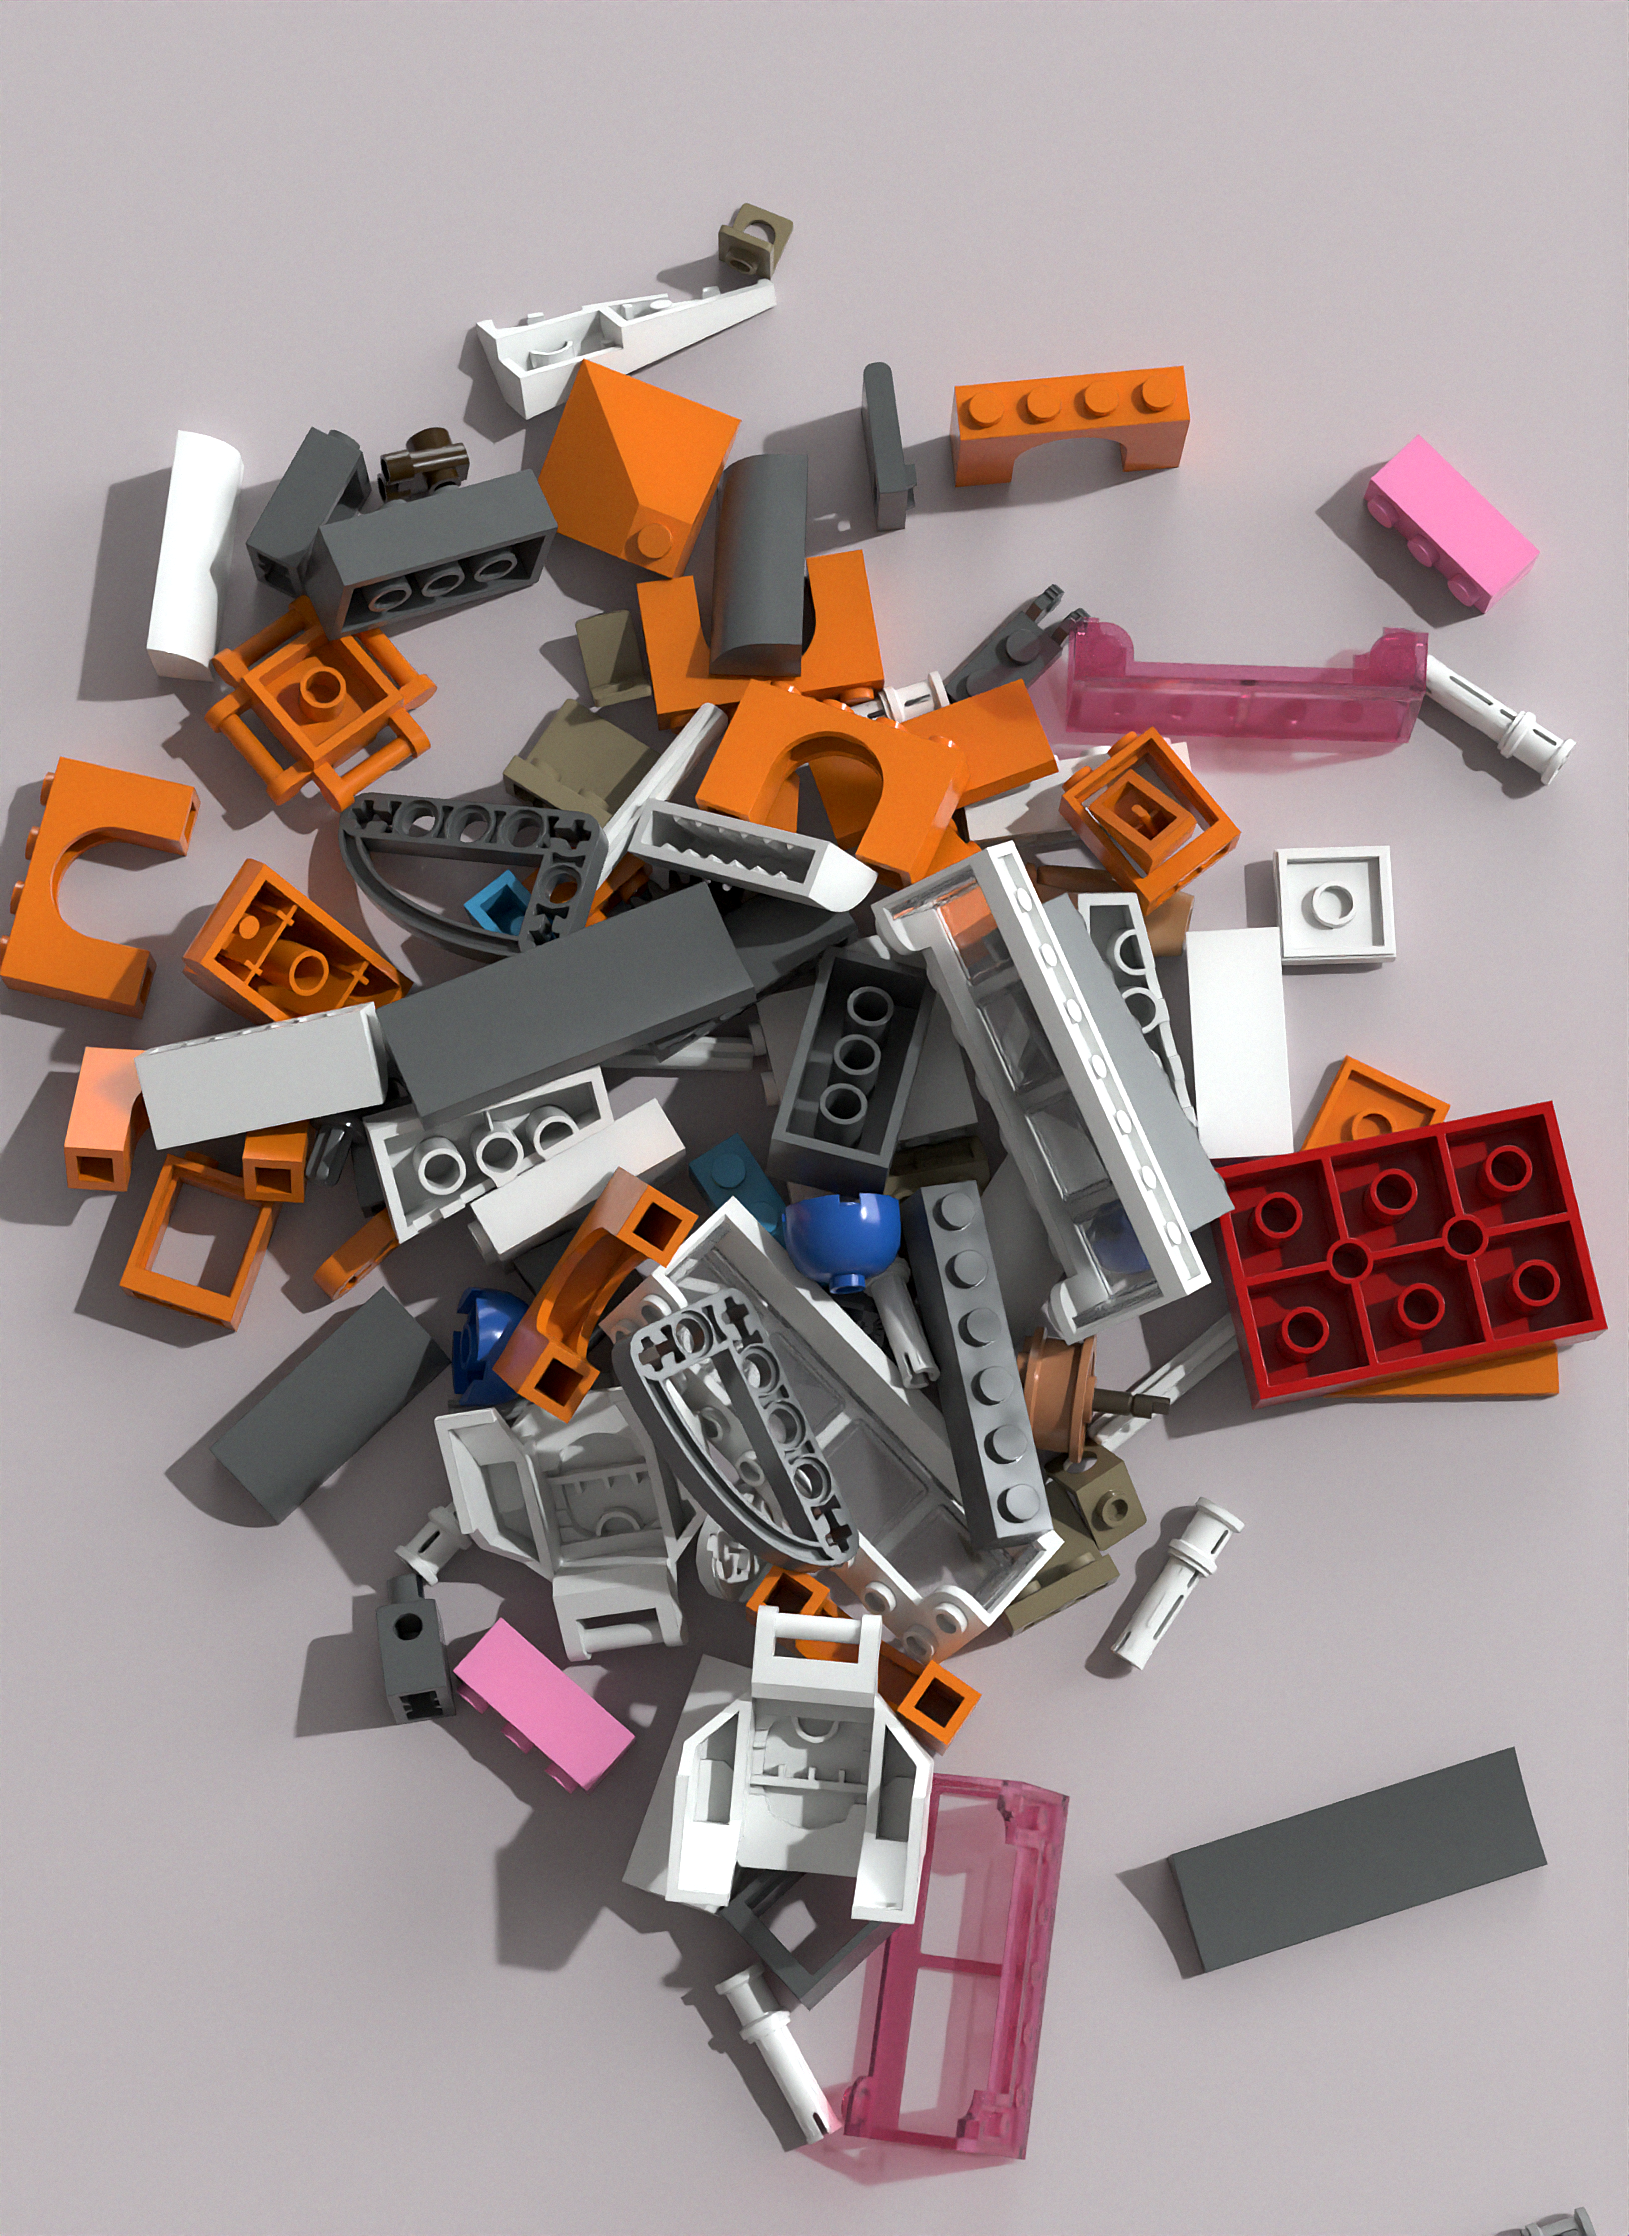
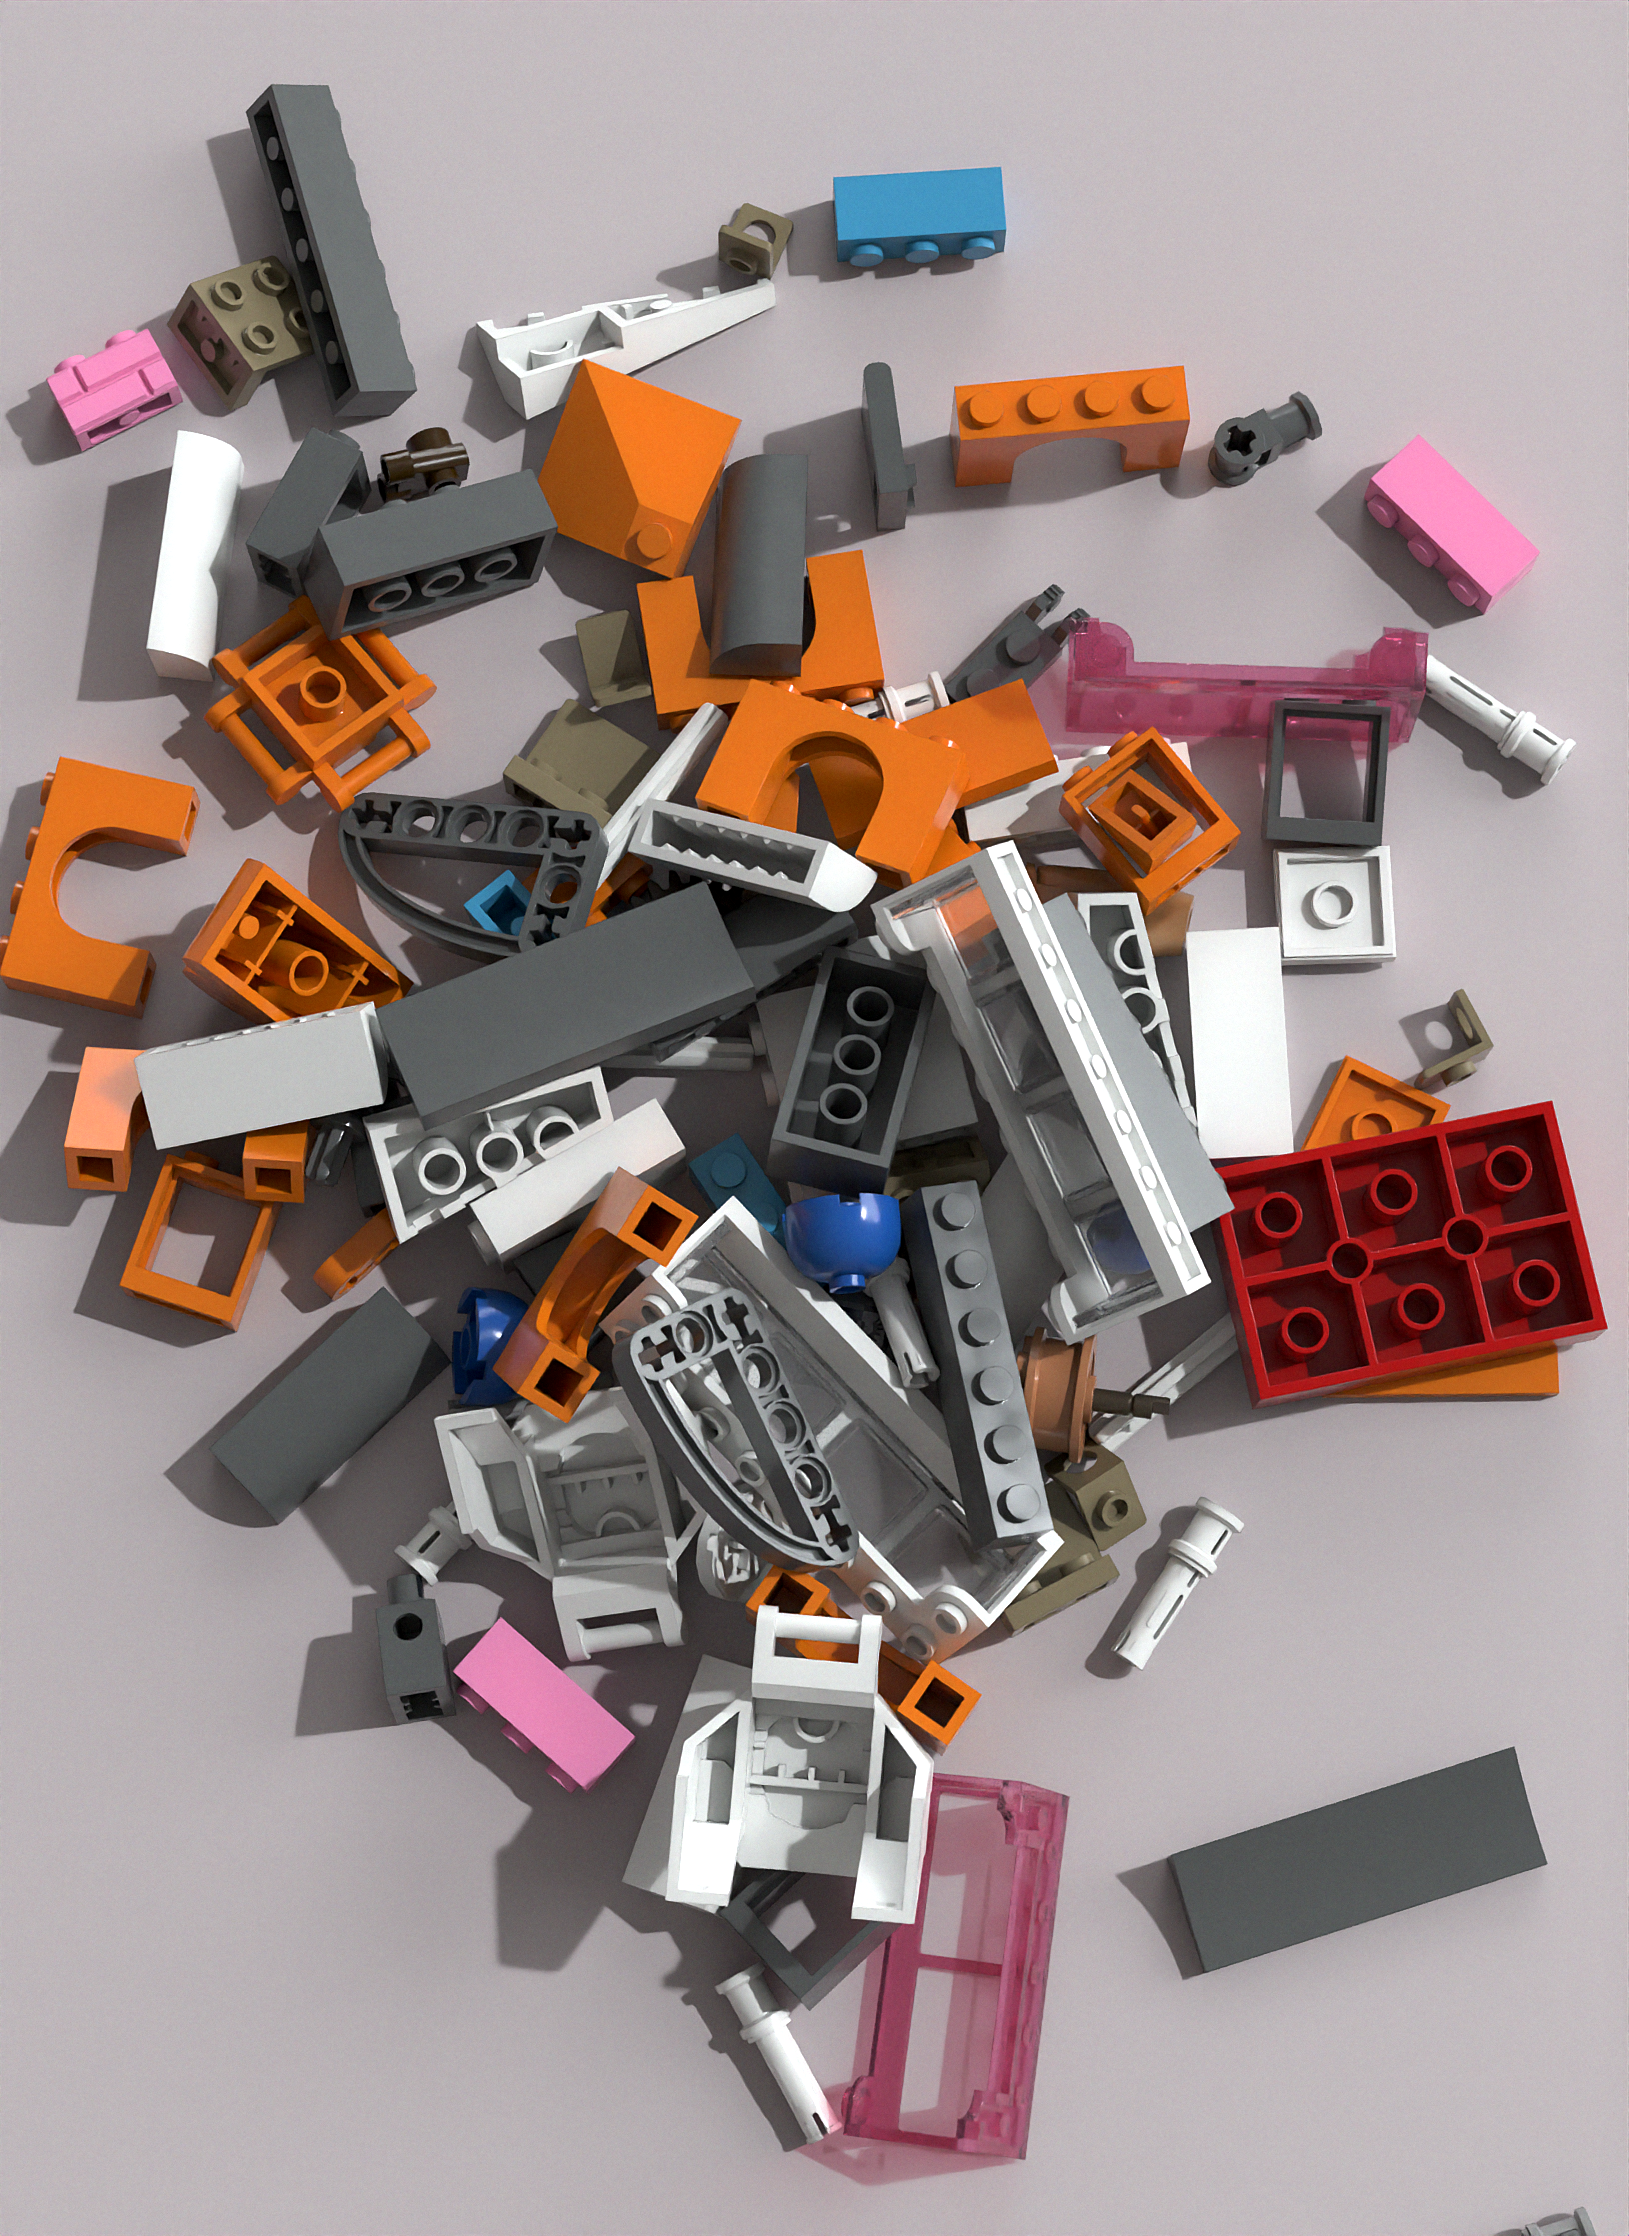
none -> bright pink brick [46,329,183,451]
none -> dark tan bracket [167,255,315,411]
none -> dark grey brick [246,84,417,417]
none -> dark azure brick [832,167,1007,267]
none -> dark grey connector [1208,391,1322,486]
none -> dark grey window [1261,690,1391,846]
none -> dark tan bracket [1413,989,1494,1090]

